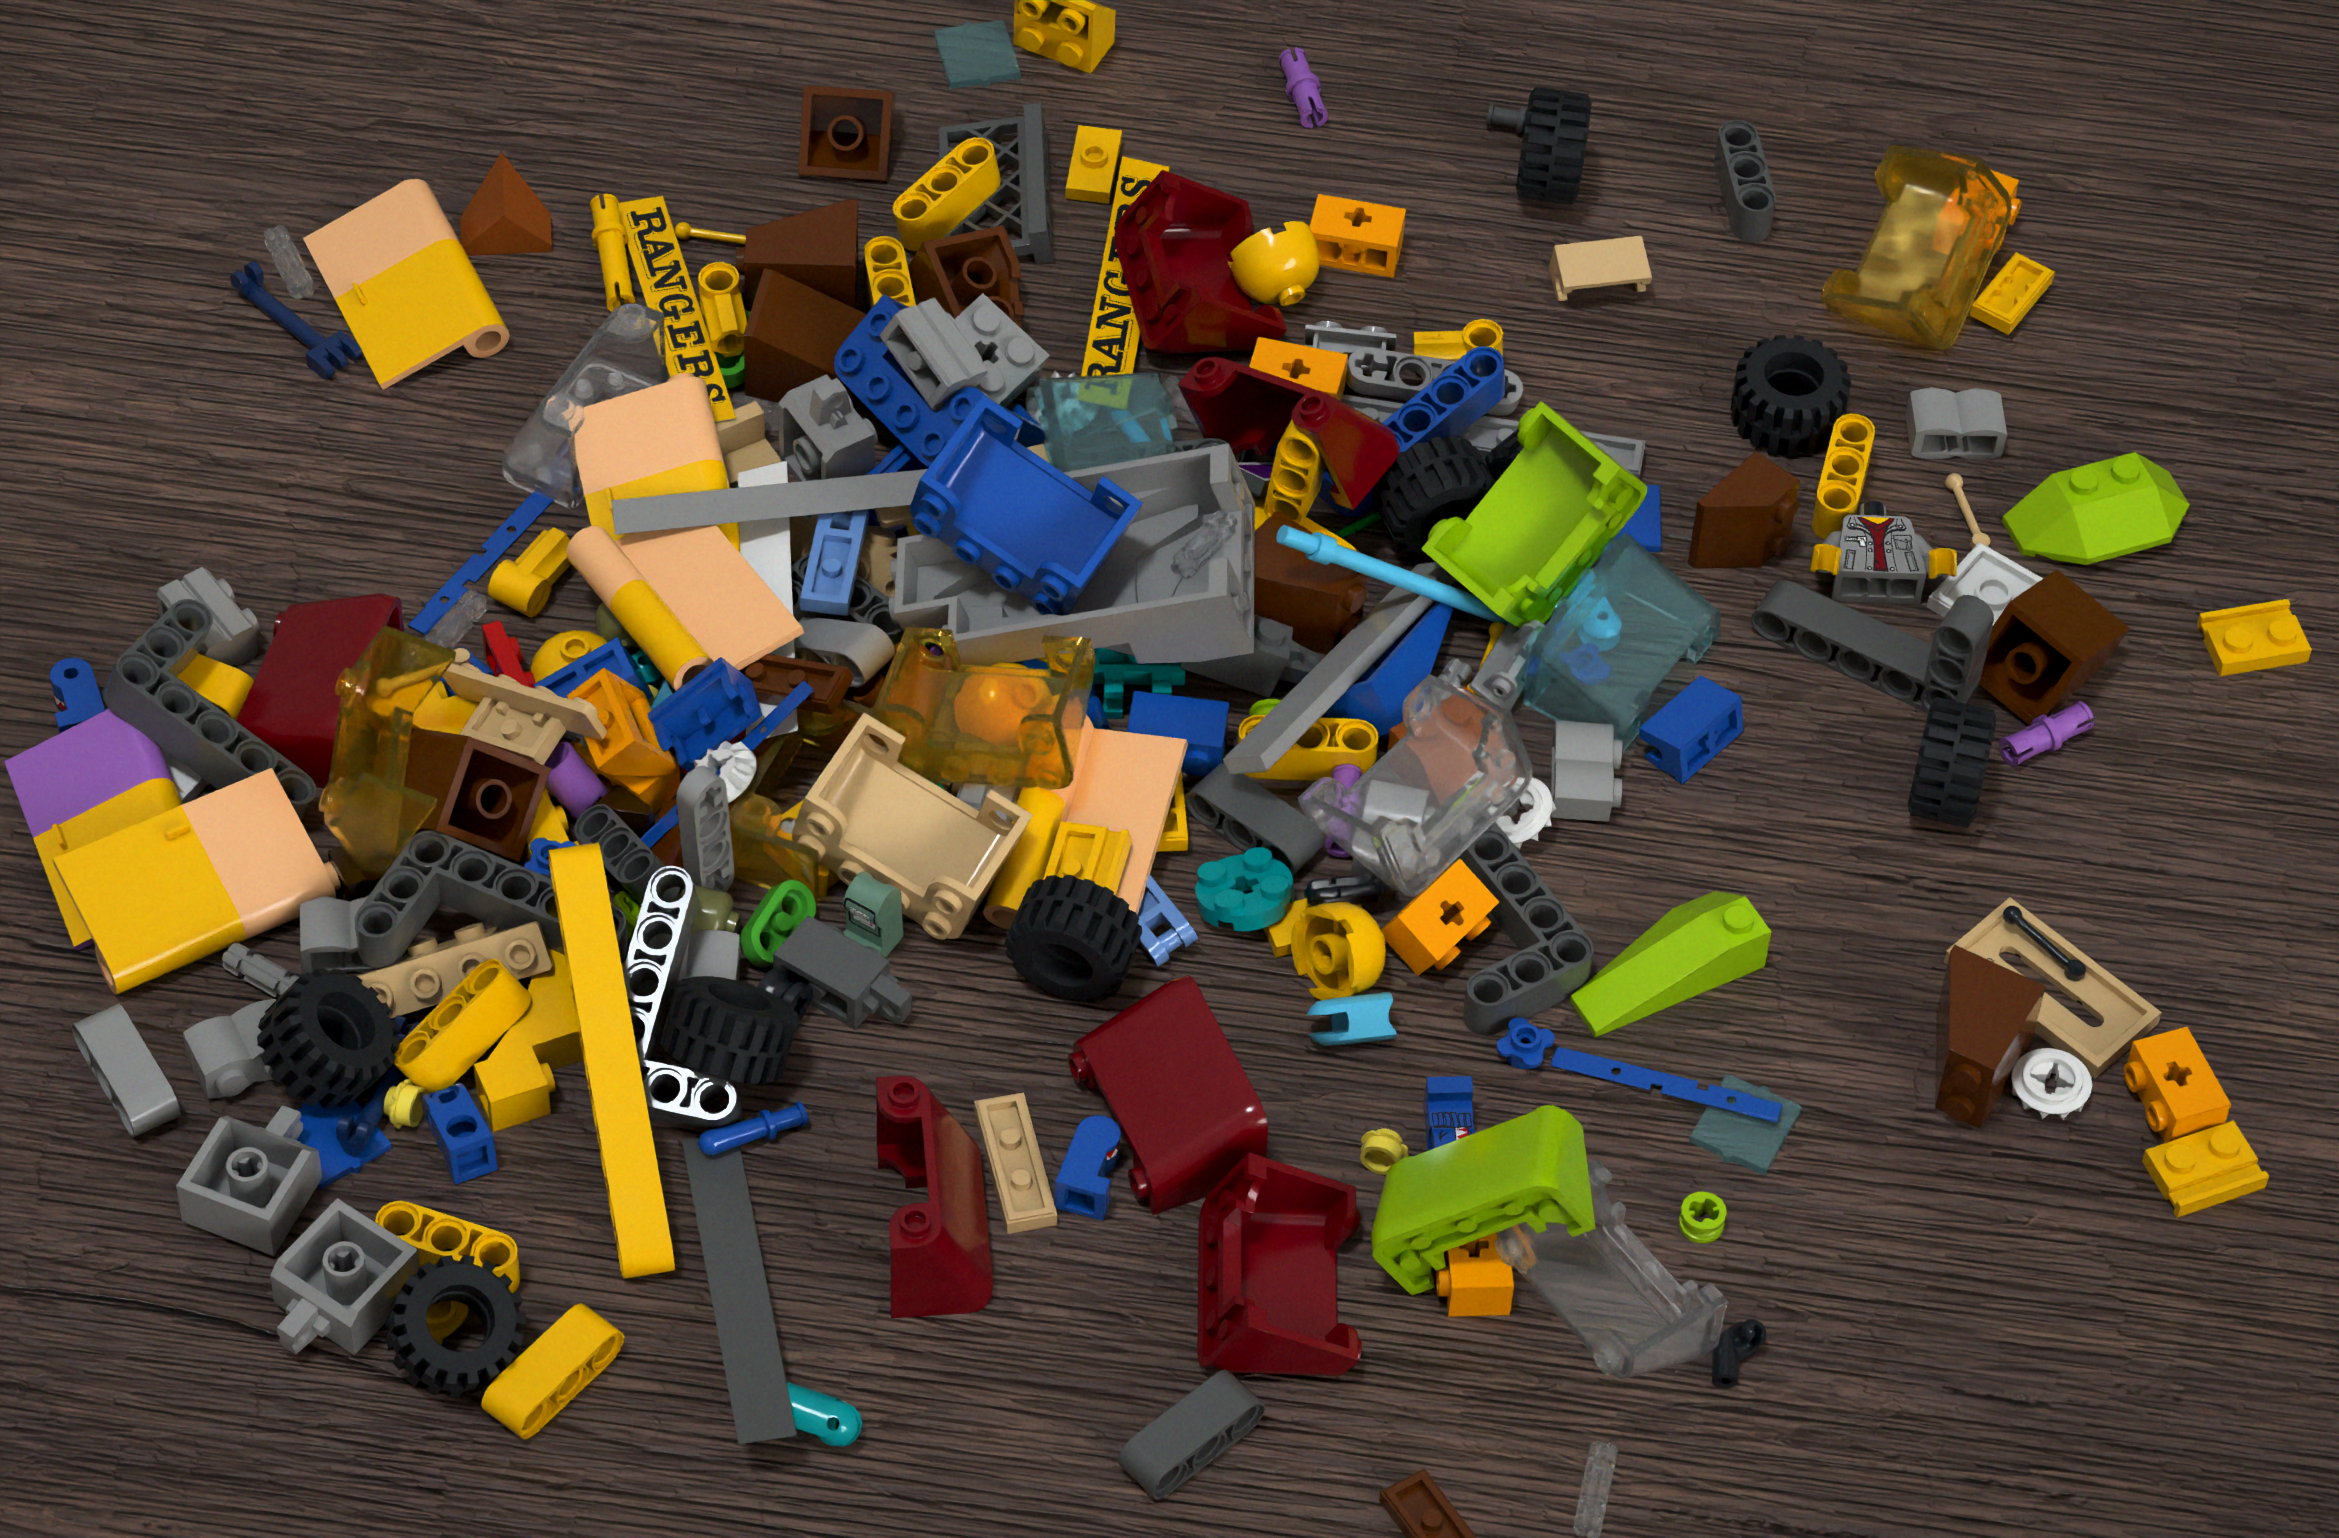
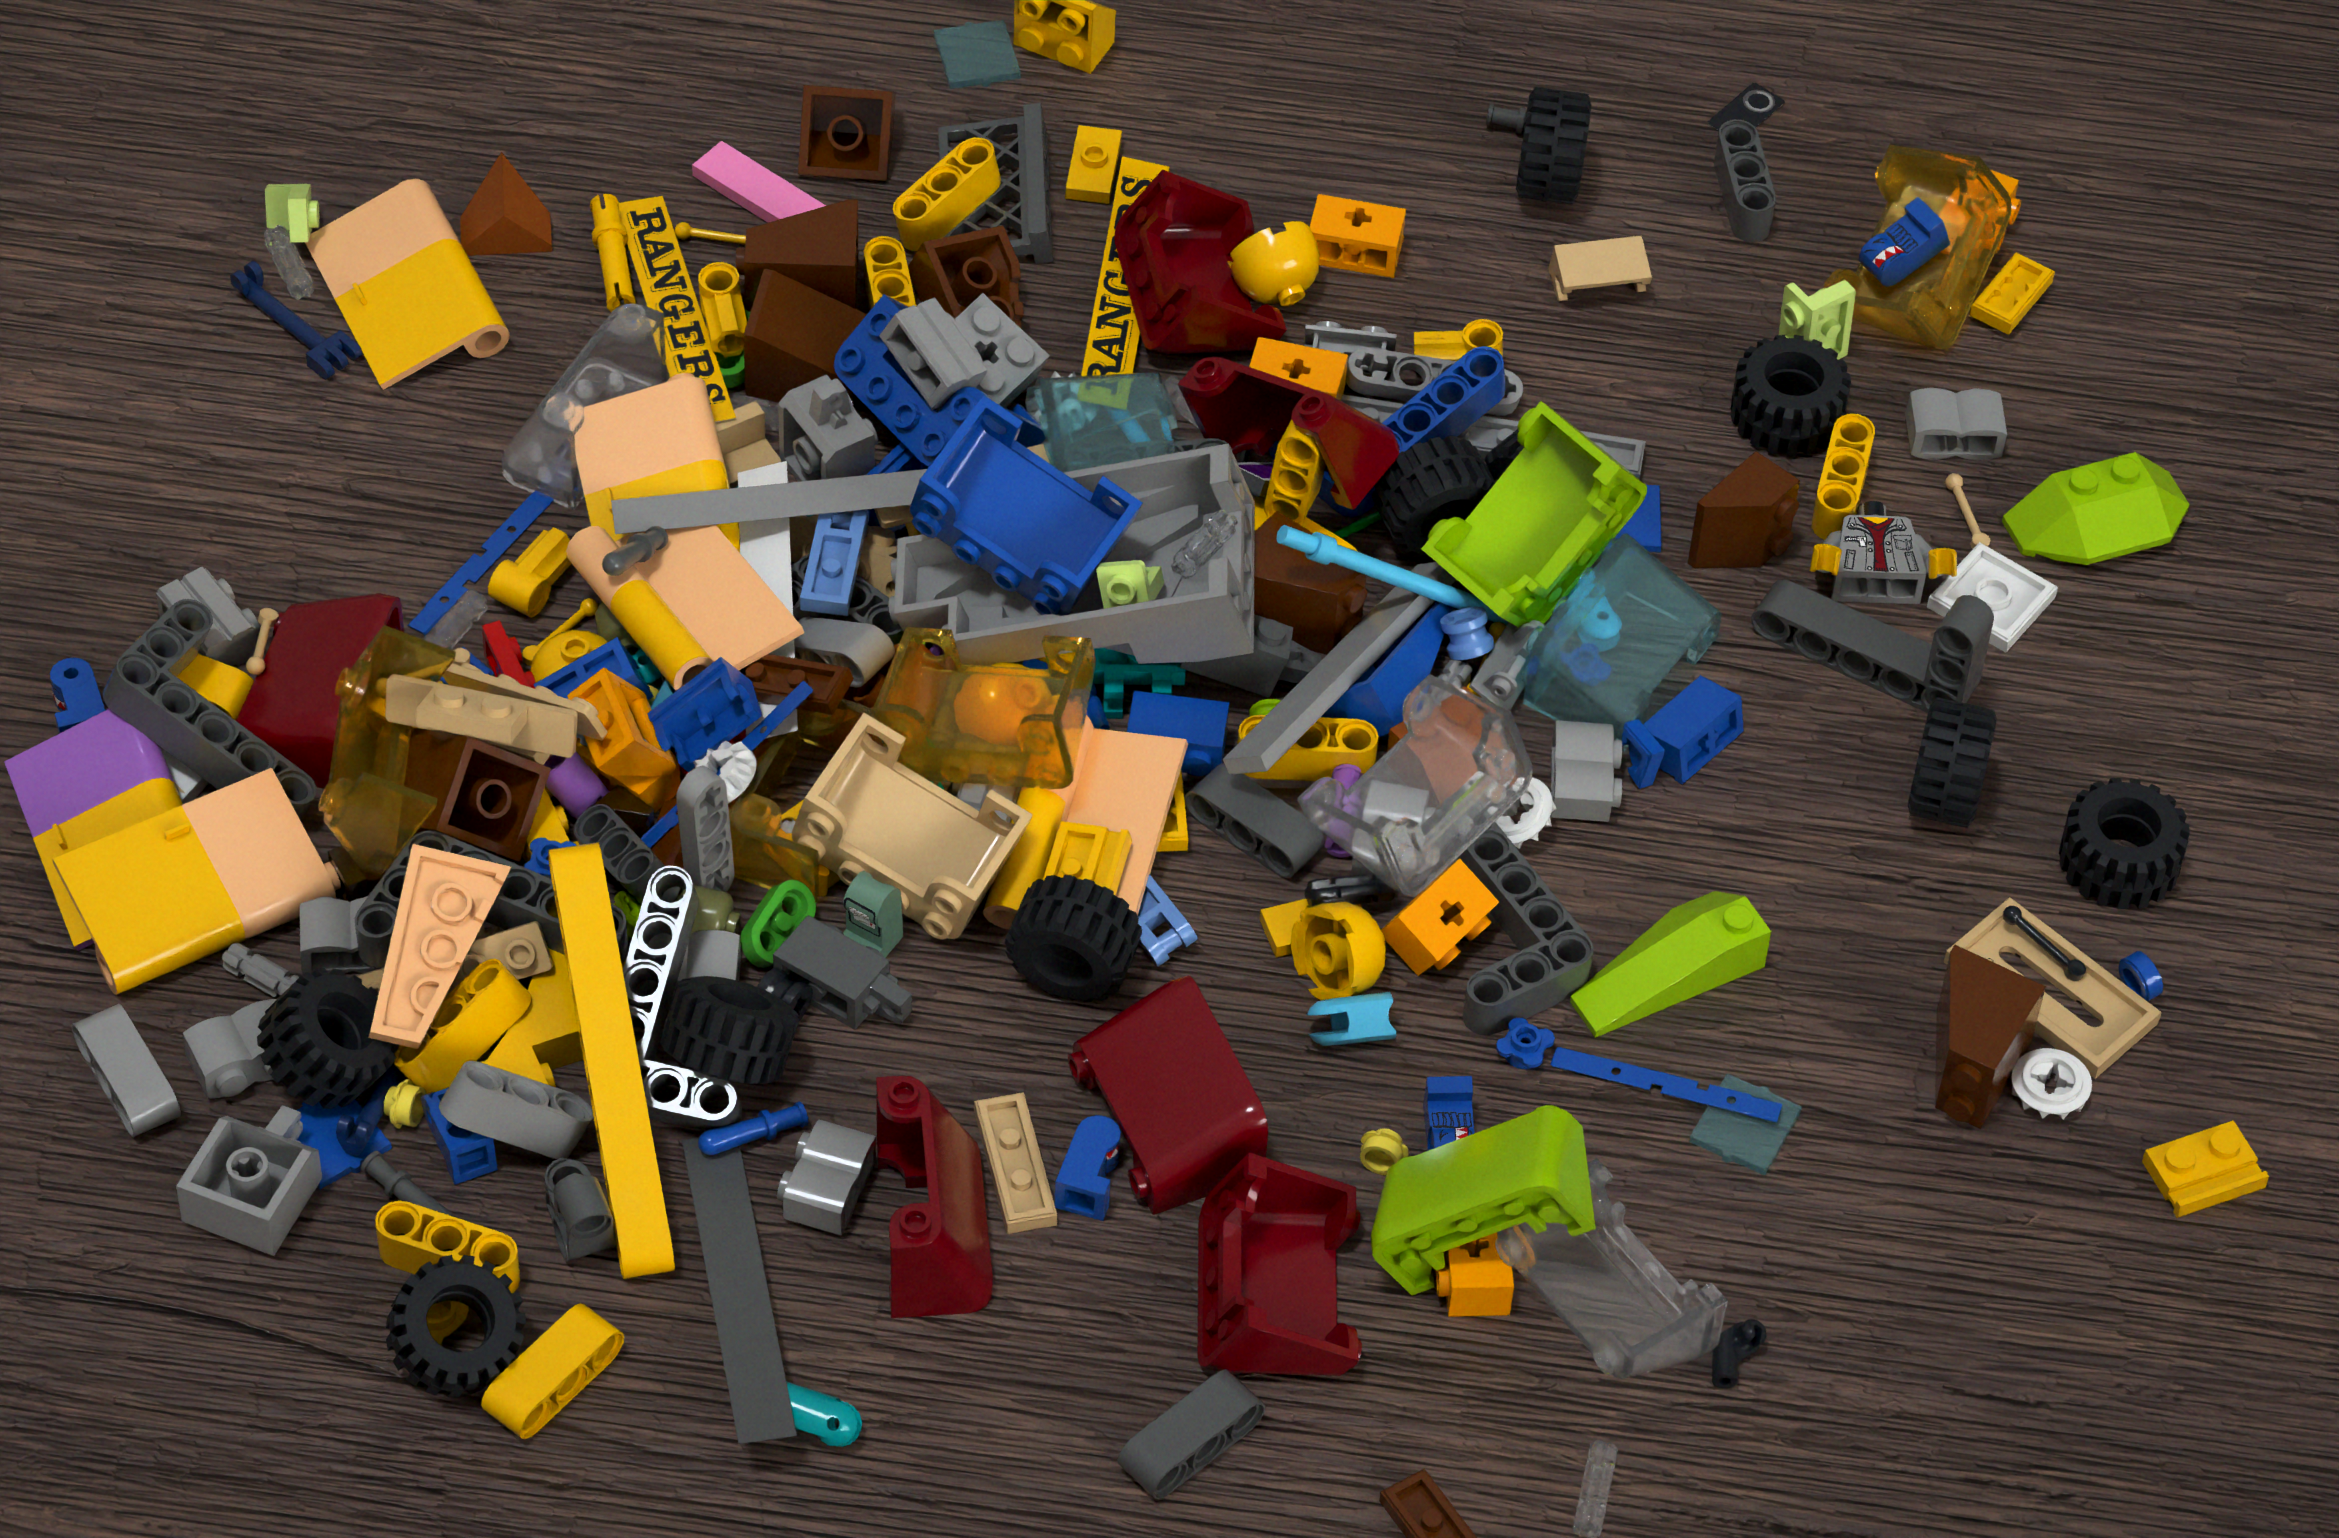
light grey hinge [270,1198,420,1355] -> none
teal plate [1195,847,1295,931] -> none
medium lavender pin [1278,47,1329,129] -> none
lime bush [1678,1192,1727,1243] -> none
reddish brown slope [1979,569,2130,726] -> none
medium lavender pin [1999,701,2094,767] -> none
light orange brick [2124,1027,2231,1143] -> none
yellow plate [2197,599,2312,677] -> none
none -> tan hinge [246,608,279,675]
none -> yellowish green bracket [265,184,320,243]
none -> dark grey piece [361,1151,453,1216]
none -> light nougat wing [368,844,511,1049]
none -> tan bracket [385,674,578,758]
none -> light grey beam [439,1061,594,1159]
none -> yellow hinge [522,598,599,666]
none -> dark grey piece [545,1158,616,1261]
none -> dark grey piece [602,526,668,576]
none -> bright pink tile [692,141,826,223]
none -> light grey brick [777,1119,877,1235]
none -> yellowish green bracket [1096,560,1164,609]
none -> medium blue wheel [1440,607,1495,660]
none -> blue tile [1622,719,1666,789]
none -> black sticker [1708,83,1785,130]
none -> yellowish green bracket [1778,280,1856,359]
none -> blue leg [1859,197,1950,287]
none -> black tyre [2059,778,2190,909]
none -> blue tile [2118,951,2163,1001]

